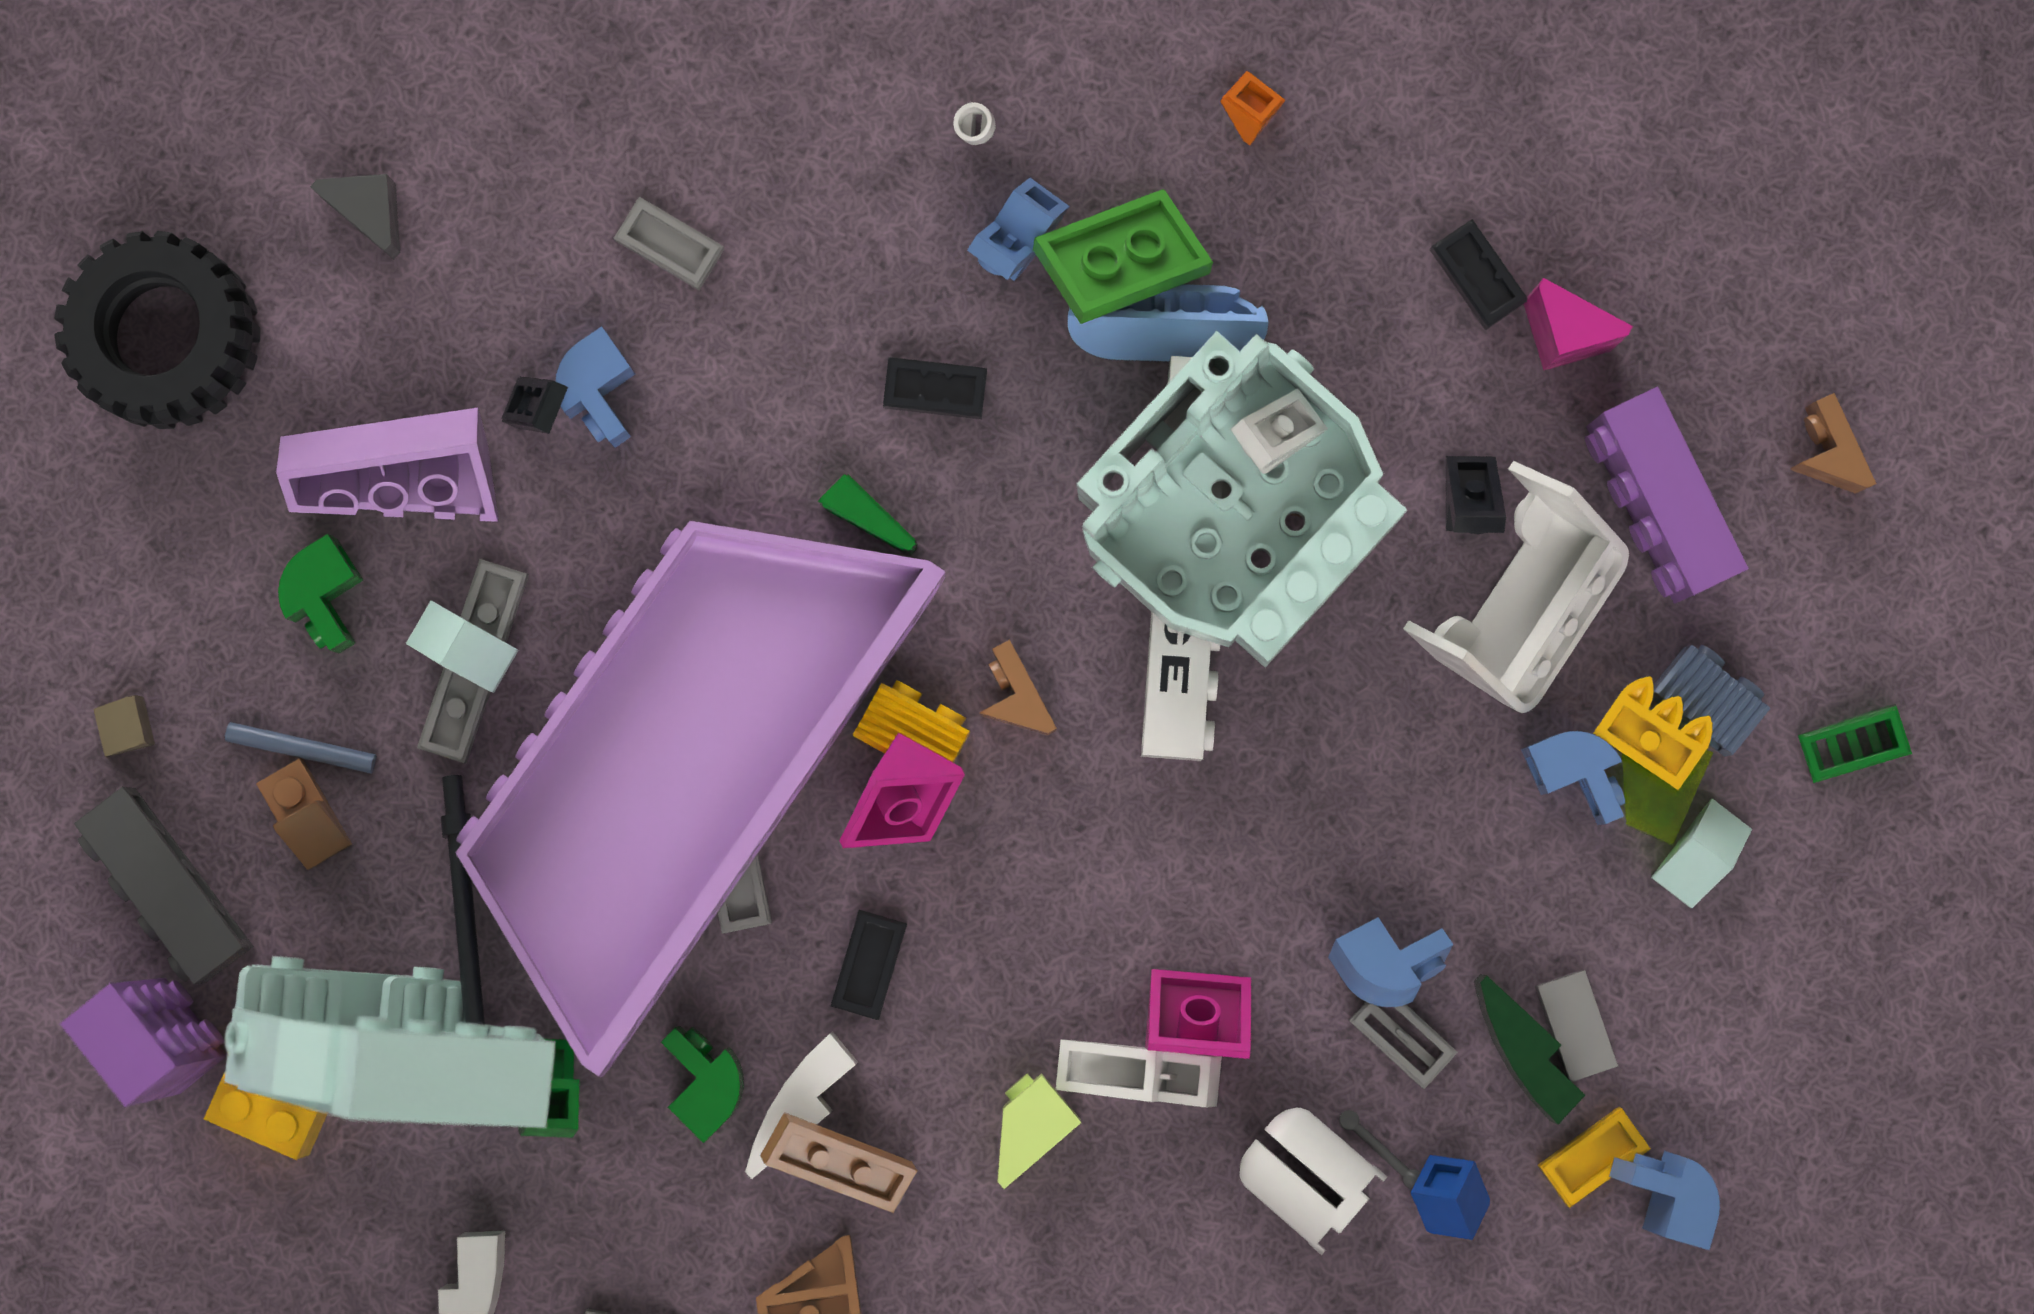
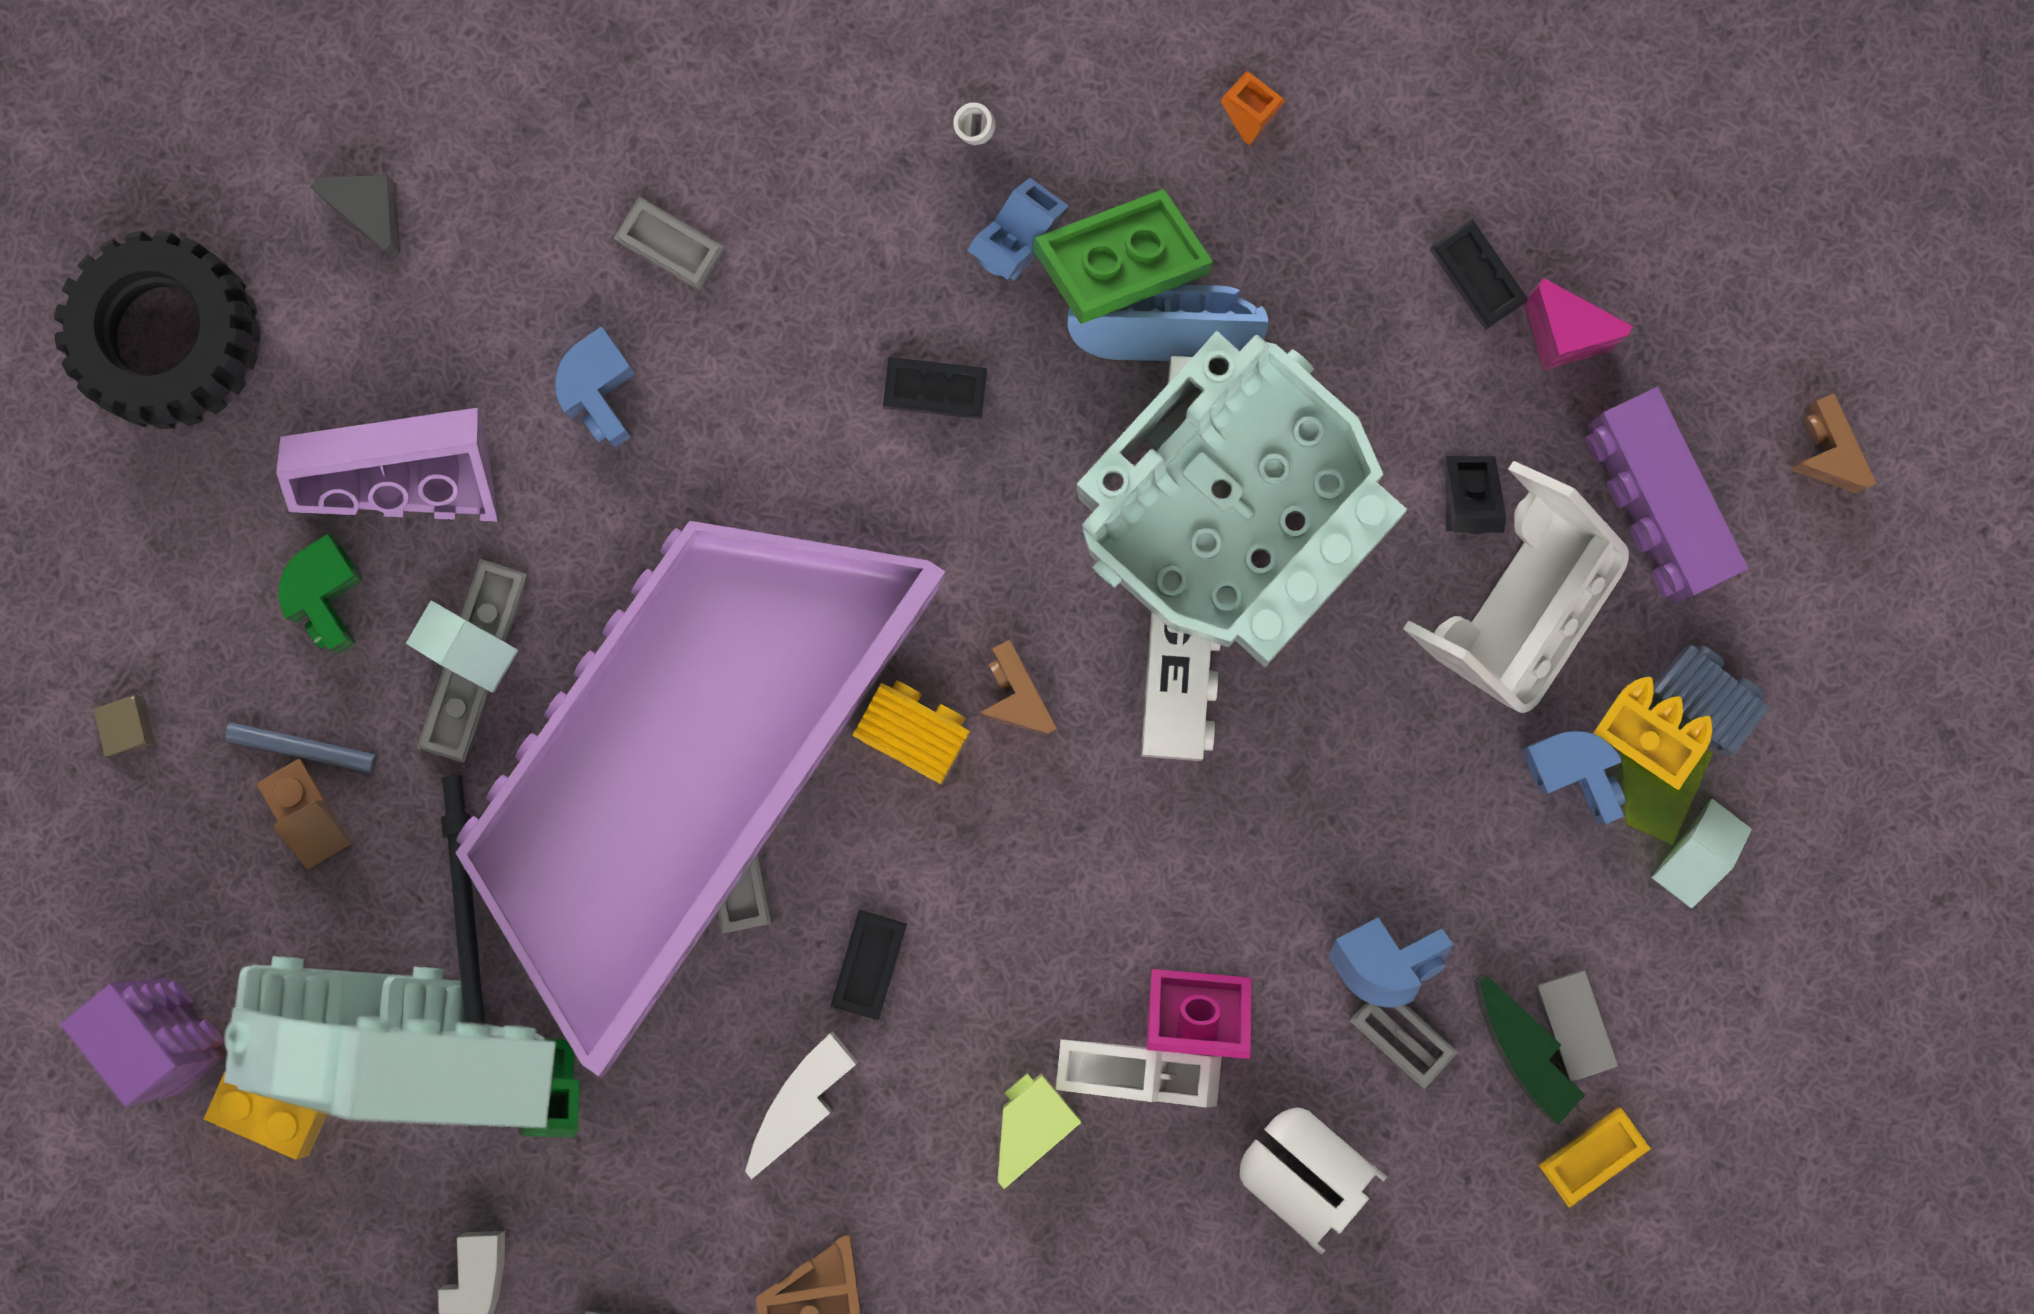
dark grey brick [74,787,254,984] -> none
black plate [501,376,568,434] -> none
green brick [661,1026,744,1143] -> none
medium nougat plate [760,1112,918,1213] -> none
green slope [818,474,918,555] -> none
dark pink slope [839,732,965,848] -> none
white slope [1230,388,1328,474] -> none
dark grey hinge [1339,1110,1420,1189] -> none
blue panel [1410,1155,1490,1240] -> none
medium blue brick [1609,1151,1720,1250] -> none
green slope [1798,704,1912,783] -> none

